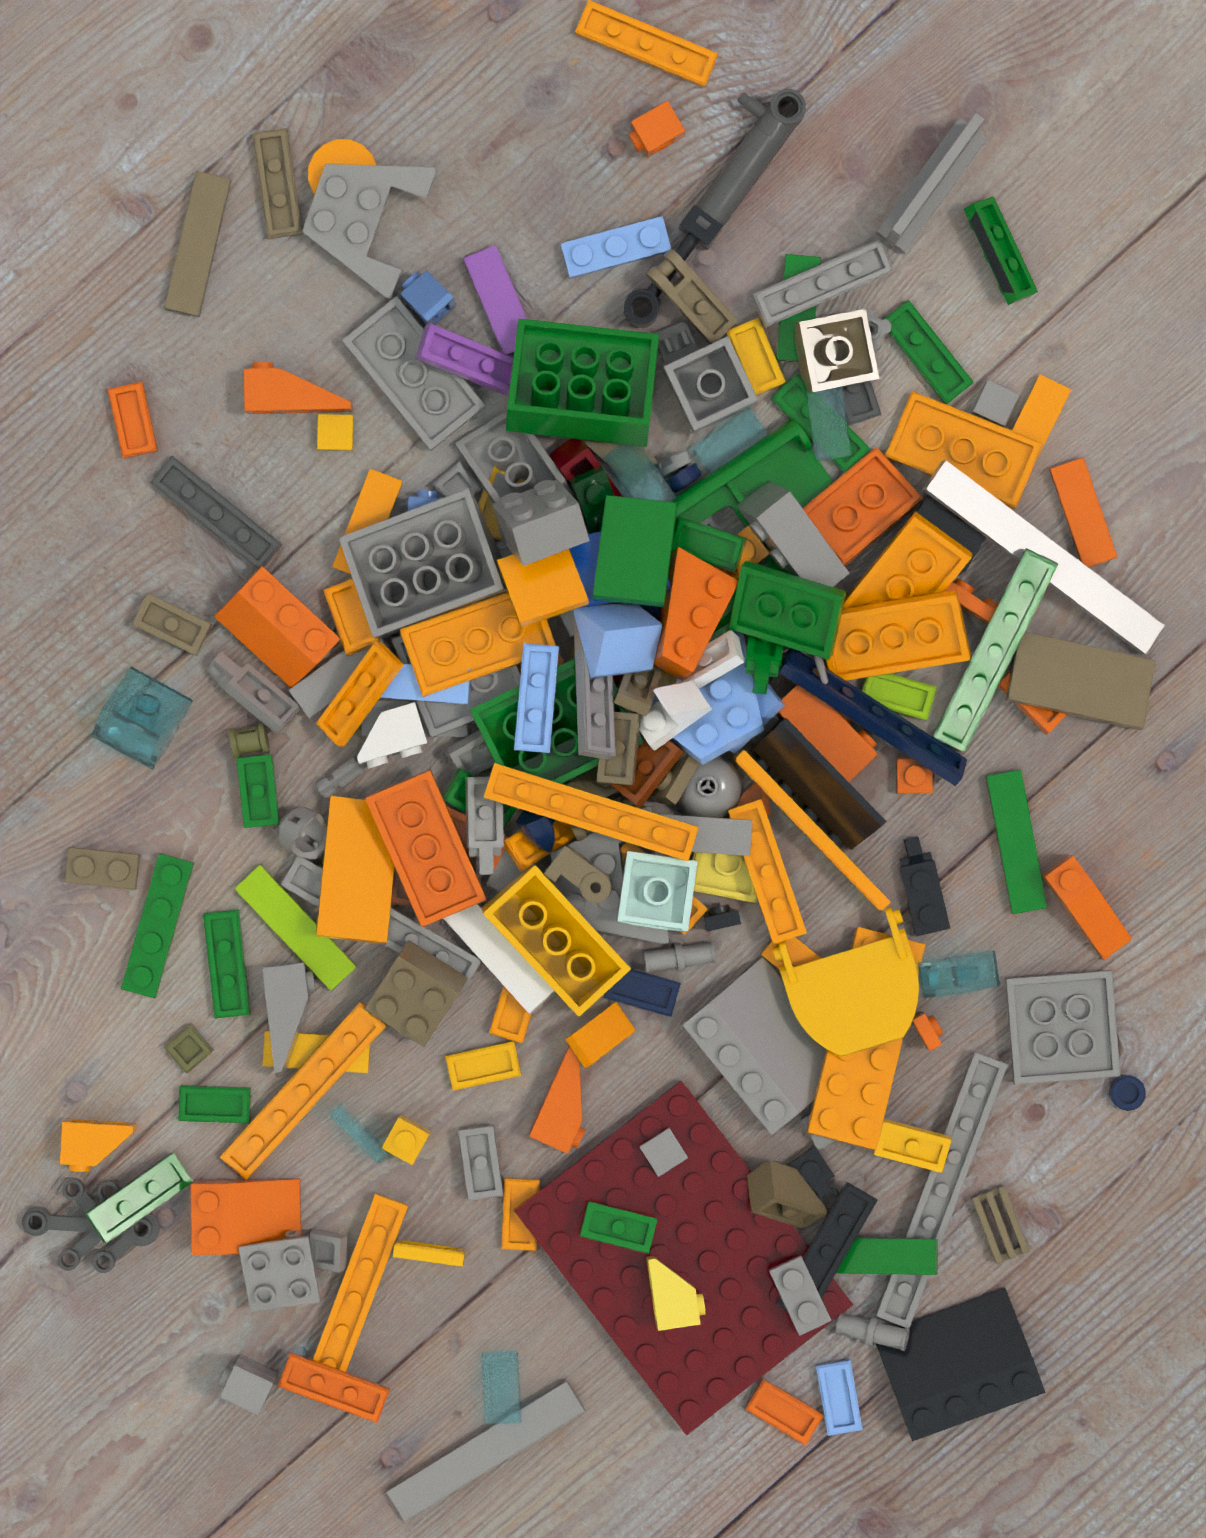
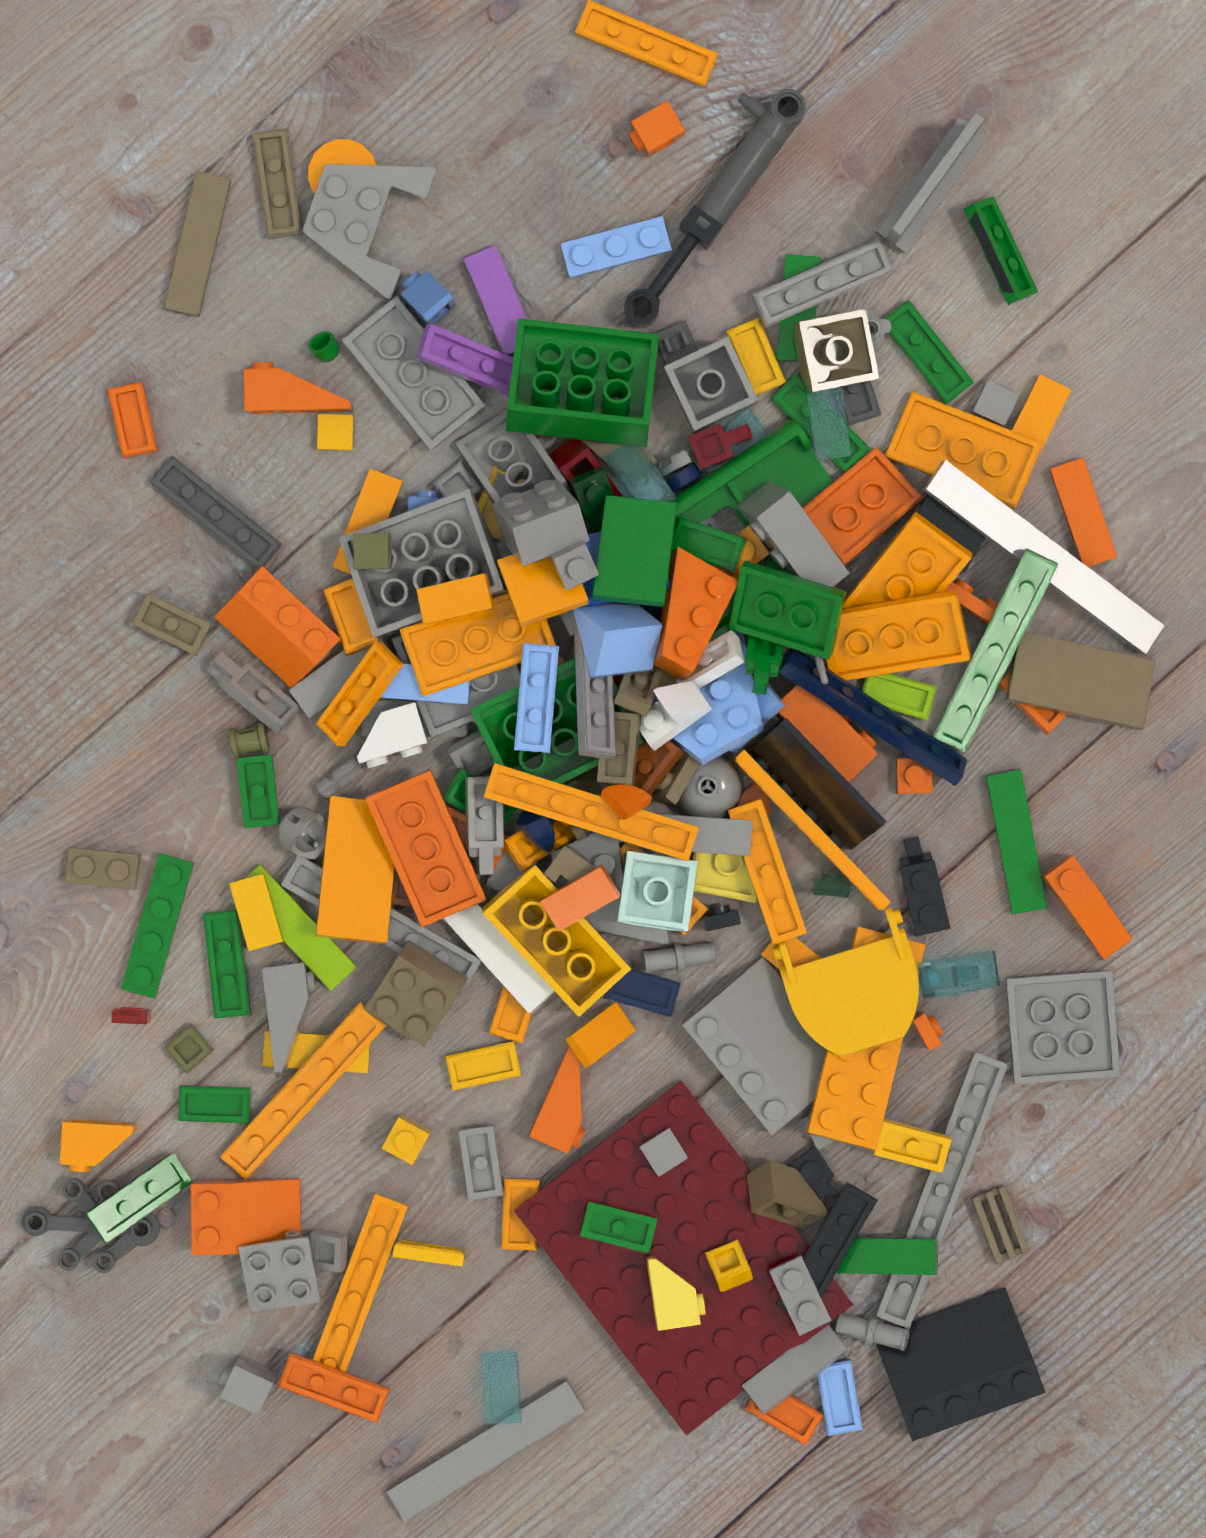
clear light blue slope [91,666,193,770] -> none
clear light blue tile [330,1102,389,1163] -> none
dark tan plate [646,249,738,344] -> none
dark blue tile [1109,1075,1146,1111] -> none
none -> clear red tile [111,1007,151,1024]
none -> yellow tile [229,873,284,951]
none -> green hinge [308,331,340,363]
none -> olive tile [353,533,391,570]
none -> light orange tile [416,573,495,625]
none -> orange tile [540,864,621,932]
none -> light grey plate [550,540,599,590]
none -> orange tile [600,784,652,820]
none -> dark red plate [688,423,753,470]
none -> yellow slope [705,1239,753,1292]
none -> light grey tile [742,1325,848,1415]
none -> clear green plate [811,873,850,898]

